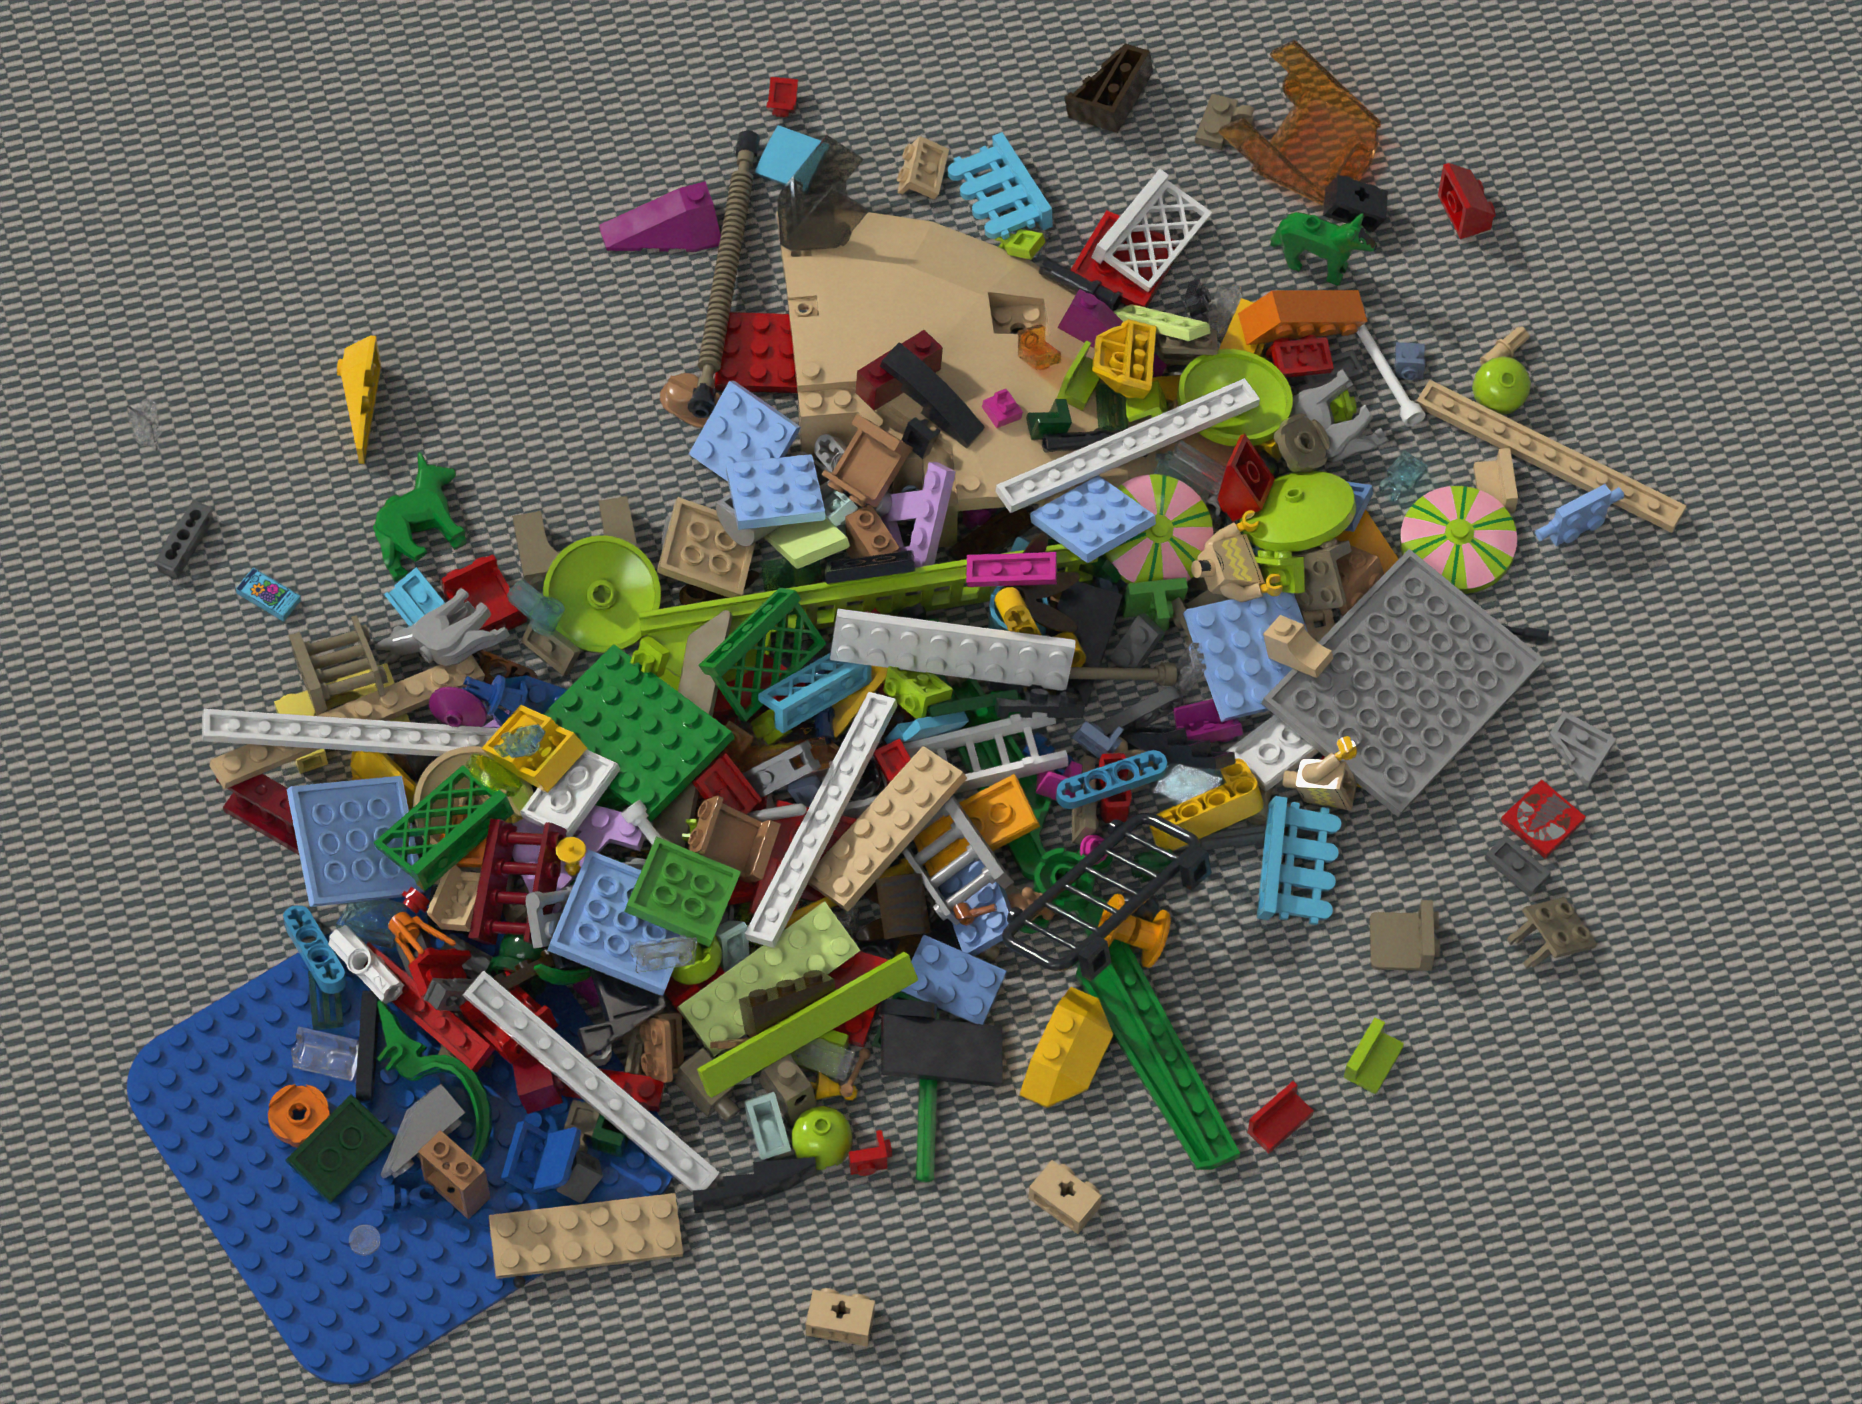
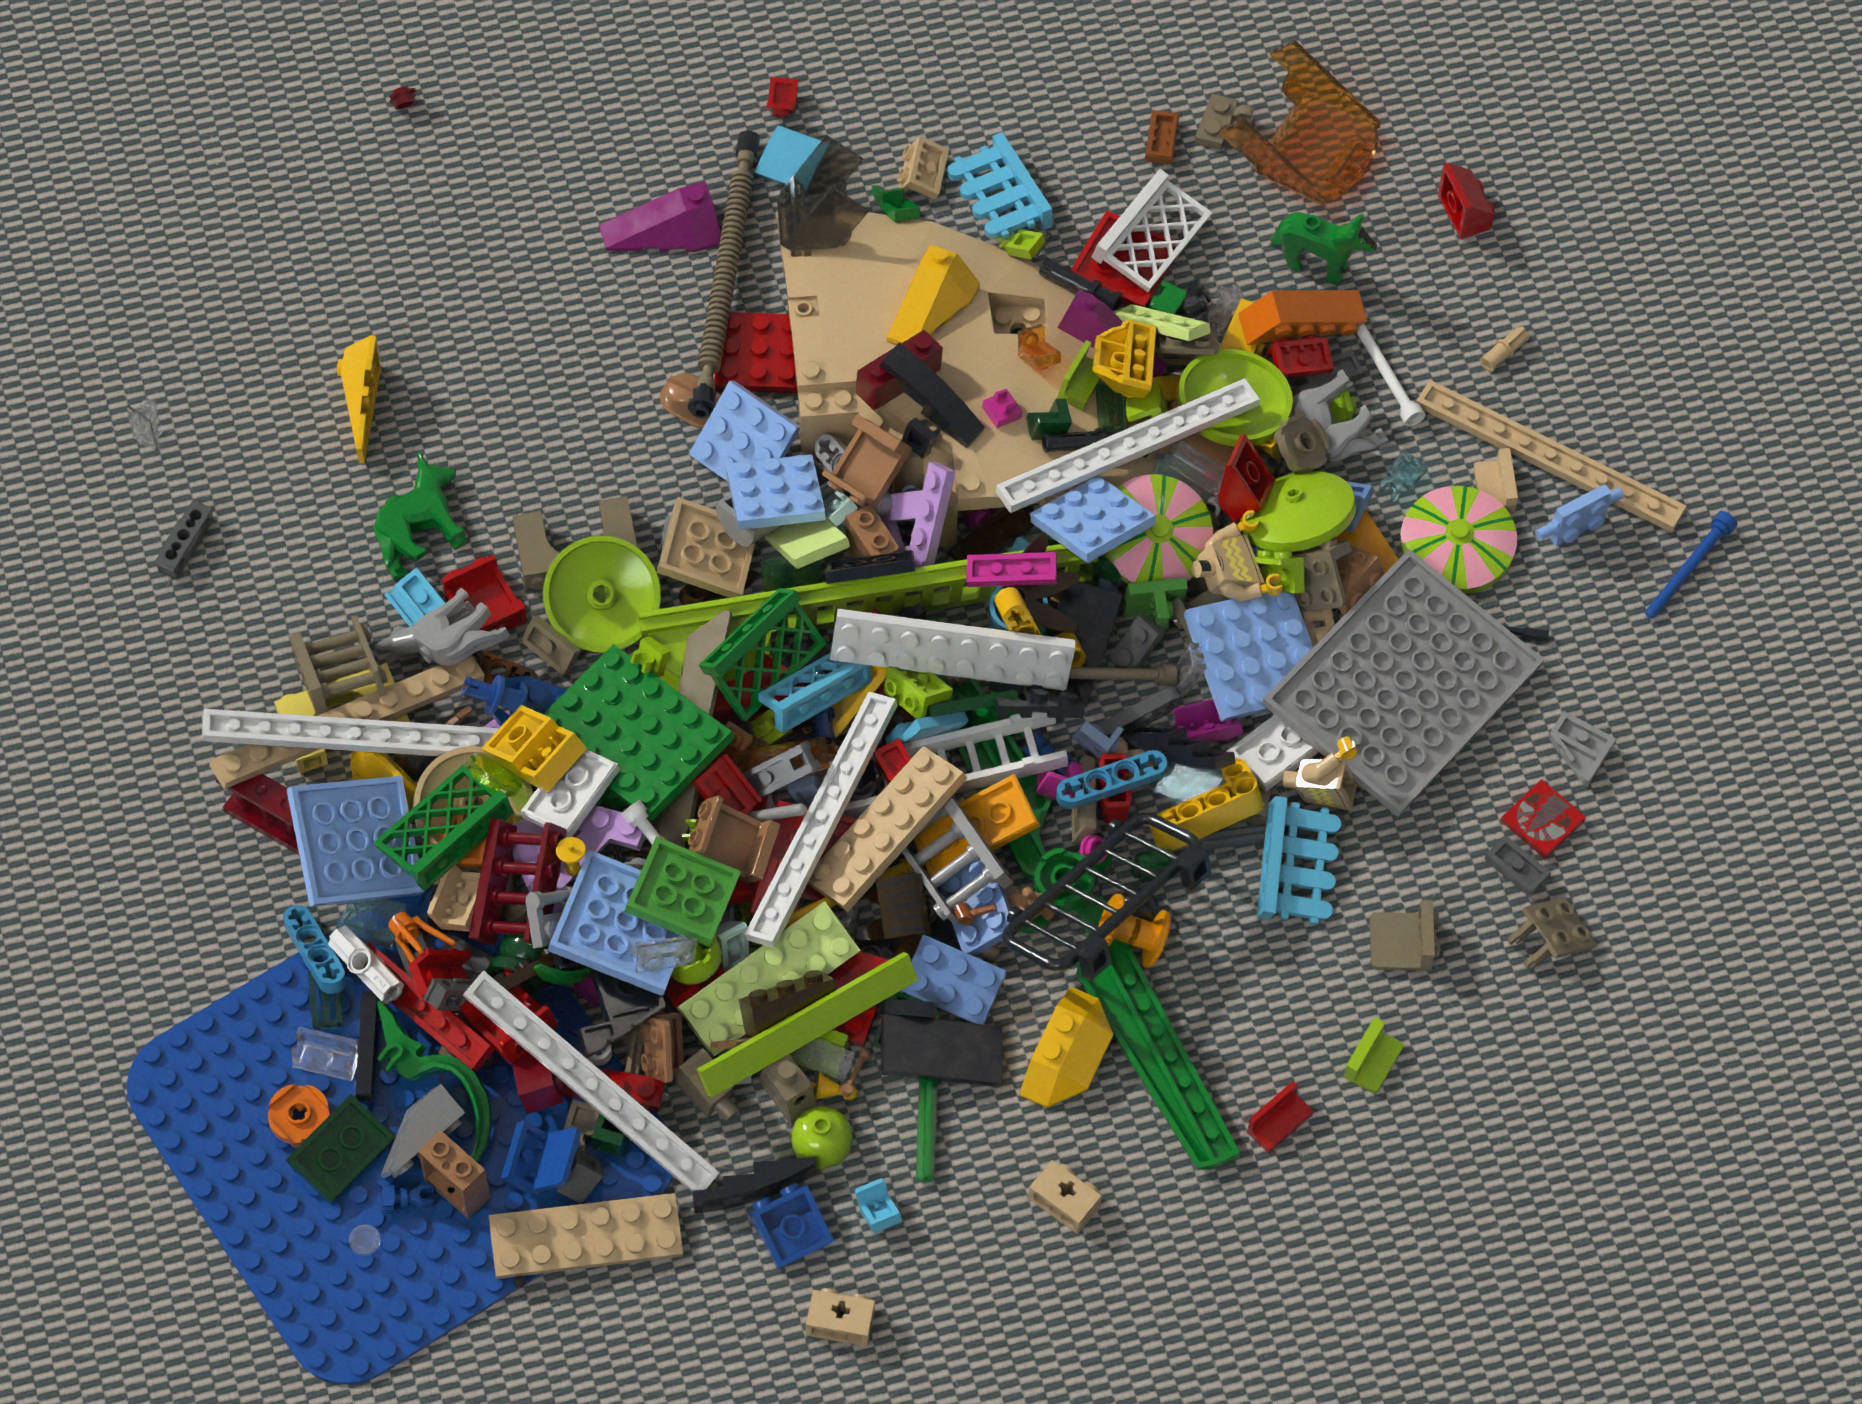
tile [236,568,301,622] -> none
red plate [401,887,430,914] -> none
magenta dish [429,687,487,727] -> none
clear light blue plate [493,724,546,758] -> none
clear light blue piece [507,580,565,636] -> none
light aqua slope [744,1092,791,1160] -> none
red bracket [848,1130,892,1176] -> none
dark brown wedge [1064,43,1153,133] -> none
tan arch [1263,615,1334,678] -> none
black brick [1323,174,1388,232] -> none
sand blue bracket [1395,342,1425,380] -> none
lime cylinder [1472,356,1531,415] -> none
none -> dark red plate [389,86,416,110]
none -> blue plate [748,1182,834,1269]
none -> medium azure bracket [855,1178,902,1234]
none -> green slope [872,185,920,222]
none -> yellow wedge [886,244,980,345]
none -> dark orange plate [1145,110,1180,165]
none -> green brick [1149,280,1186,316]
none -> blue piece [1645,511,1738,619]

